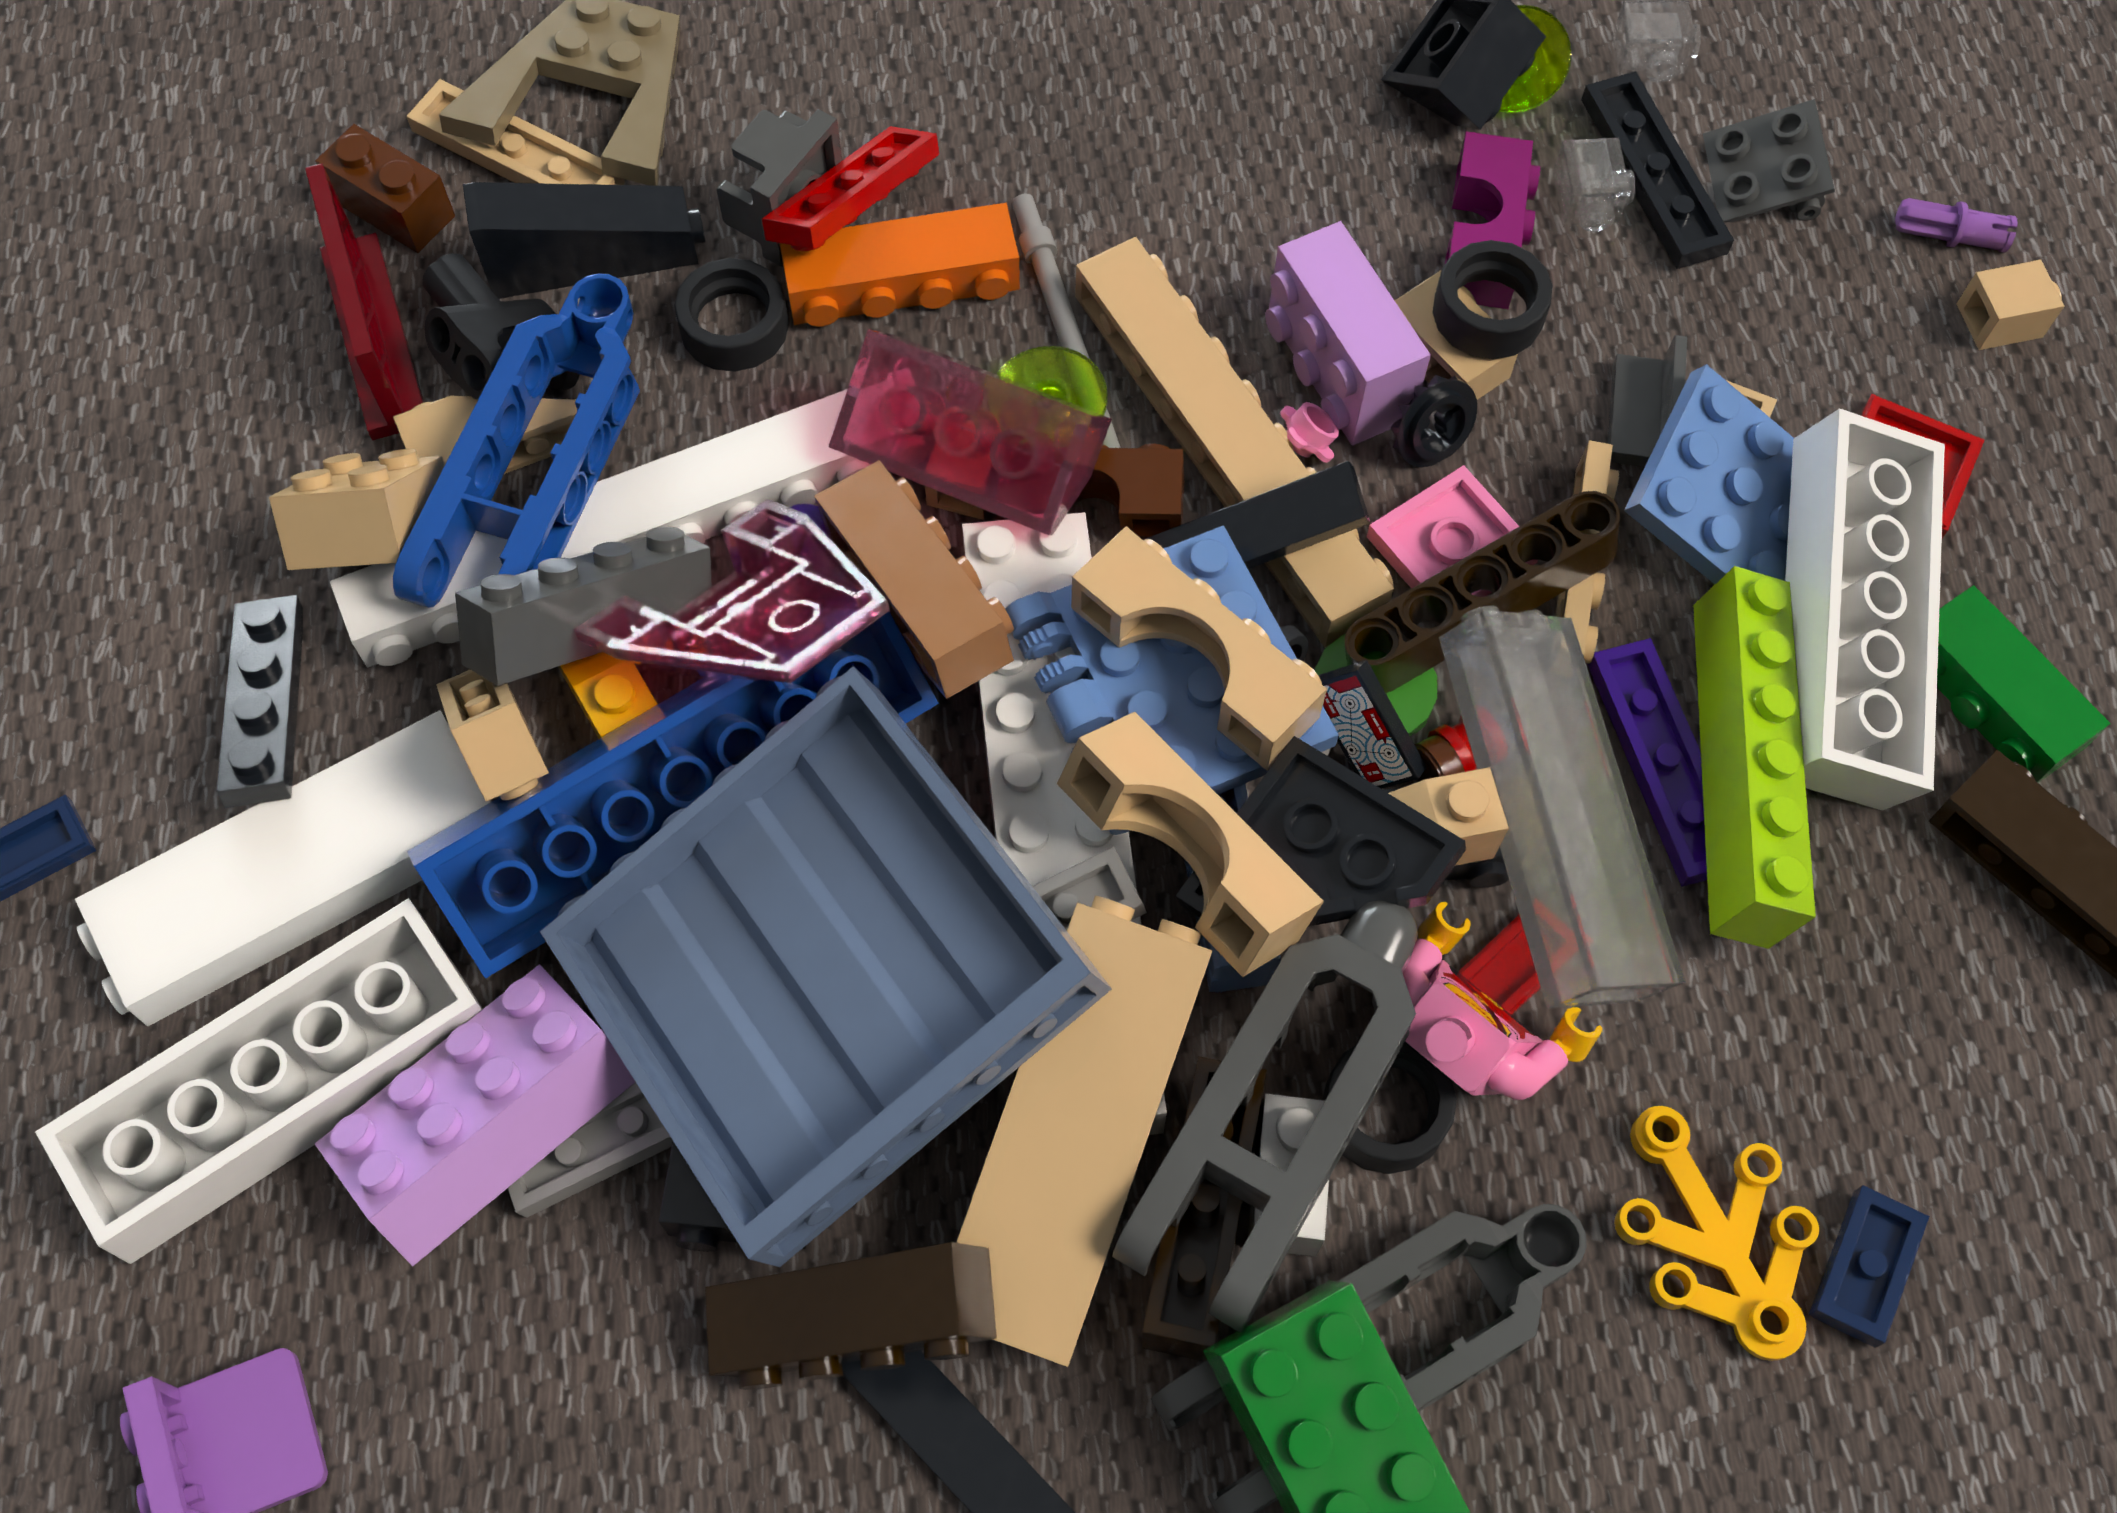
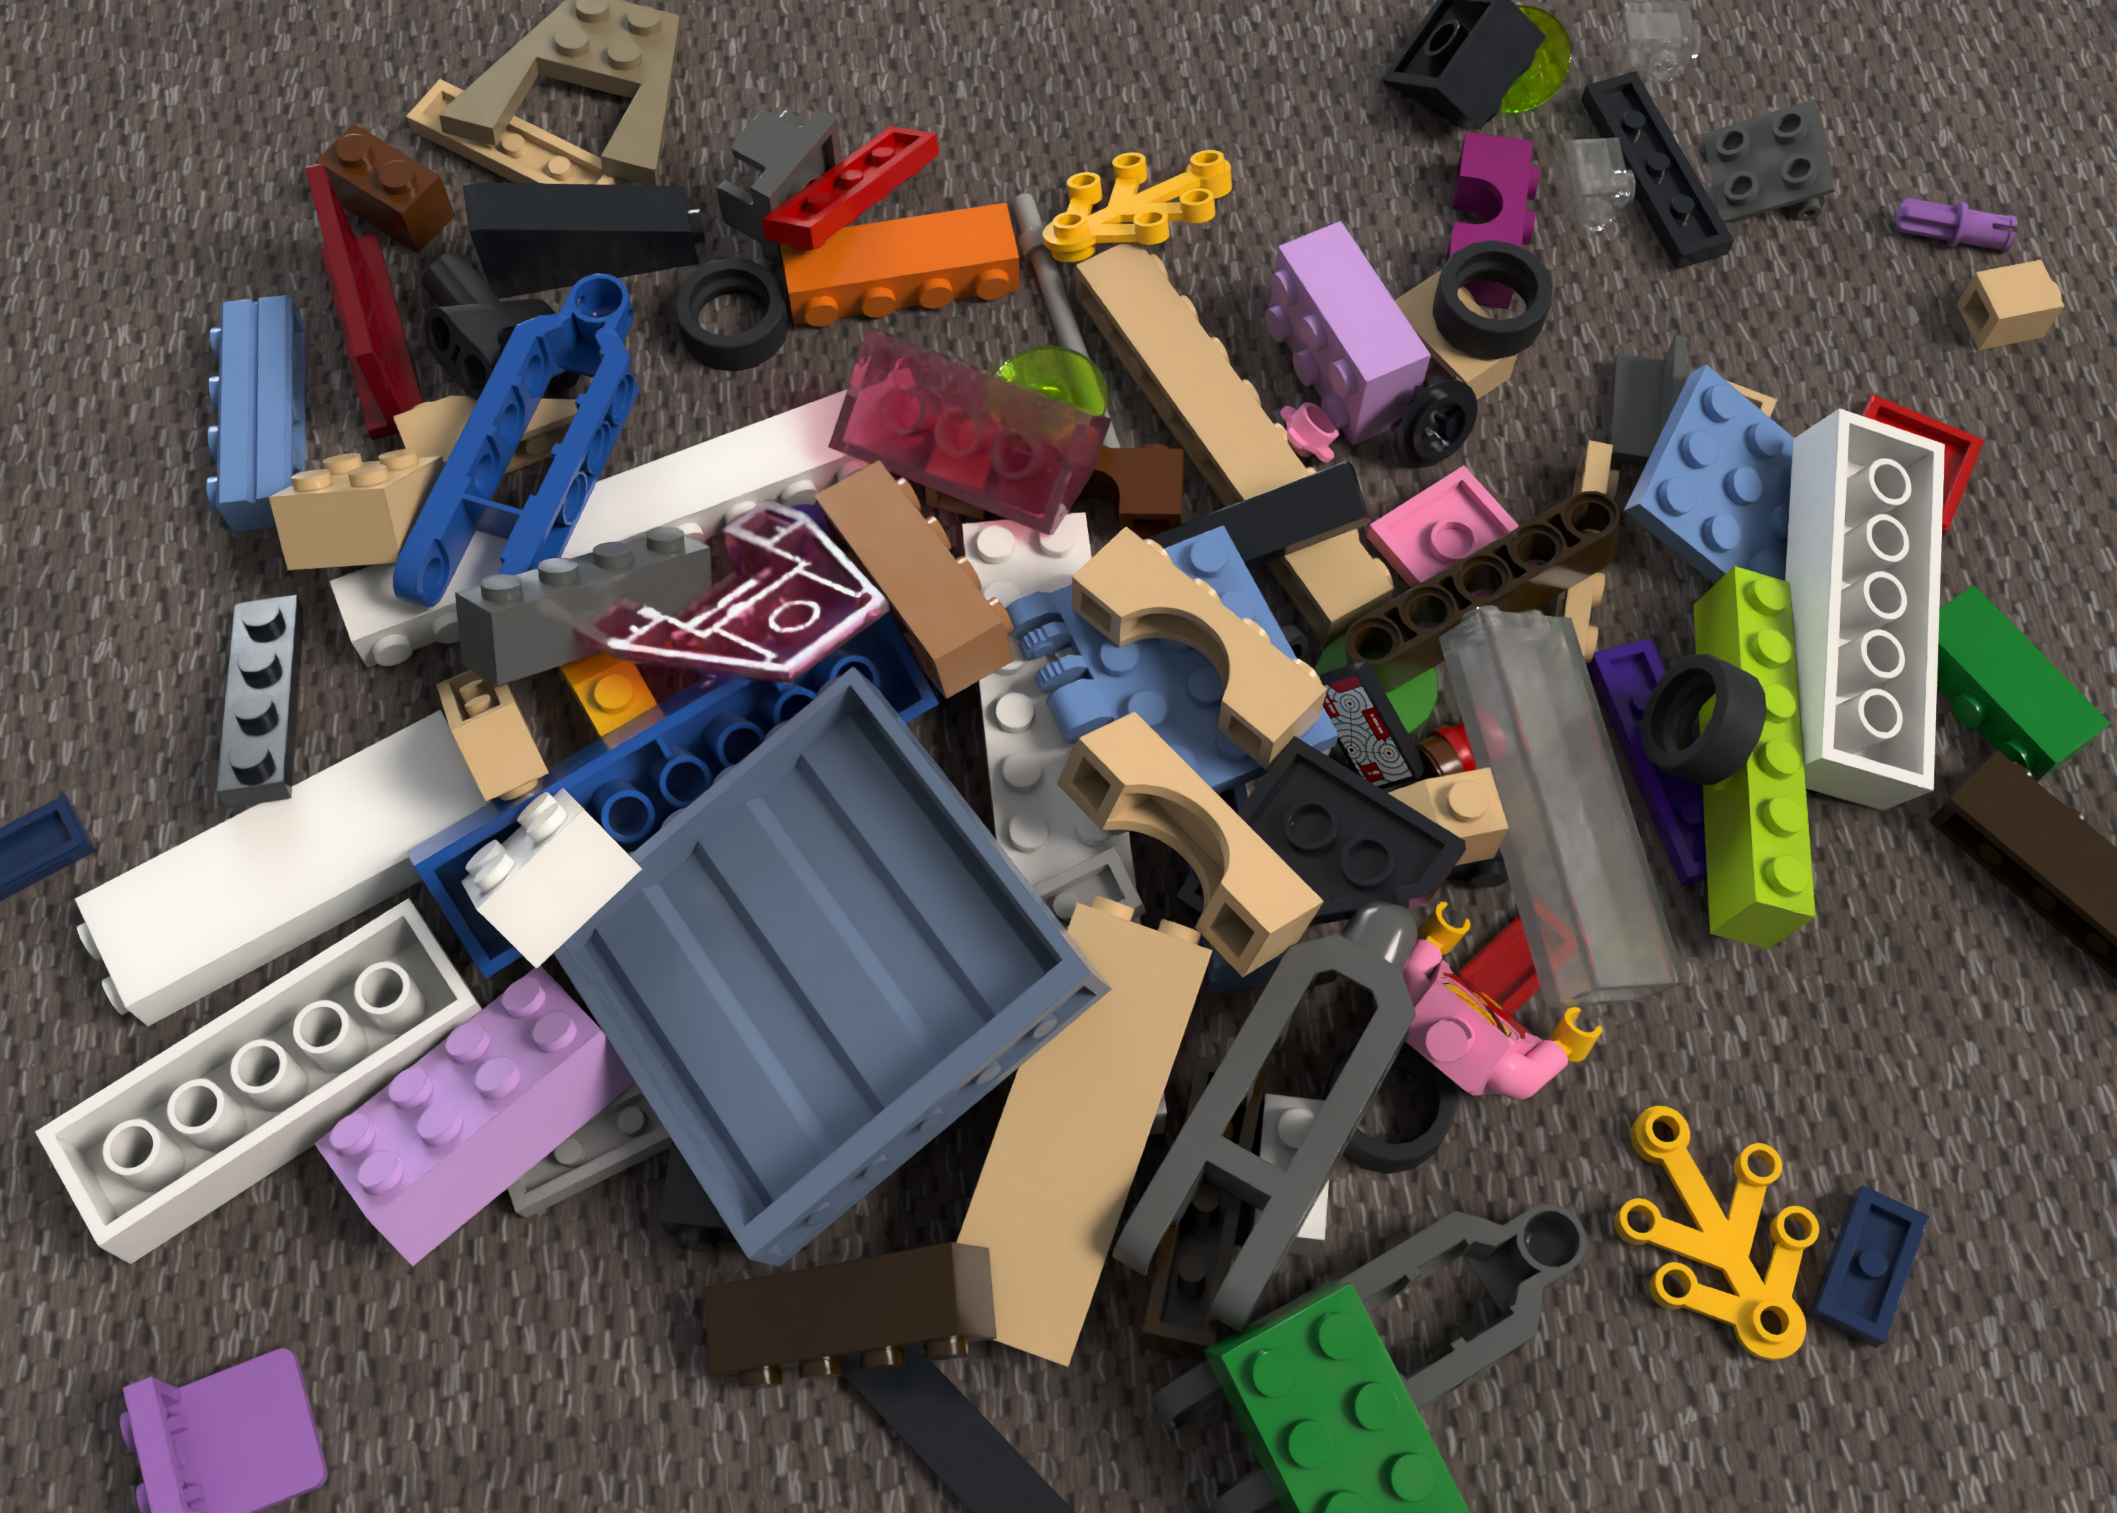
none -> medium blue brick [207,295,306,532]
none -> white brick [461,788,642,968]
none -> yellow plant [1043,150,1232,262]
none -> black tyre [1641,654,1766,785]

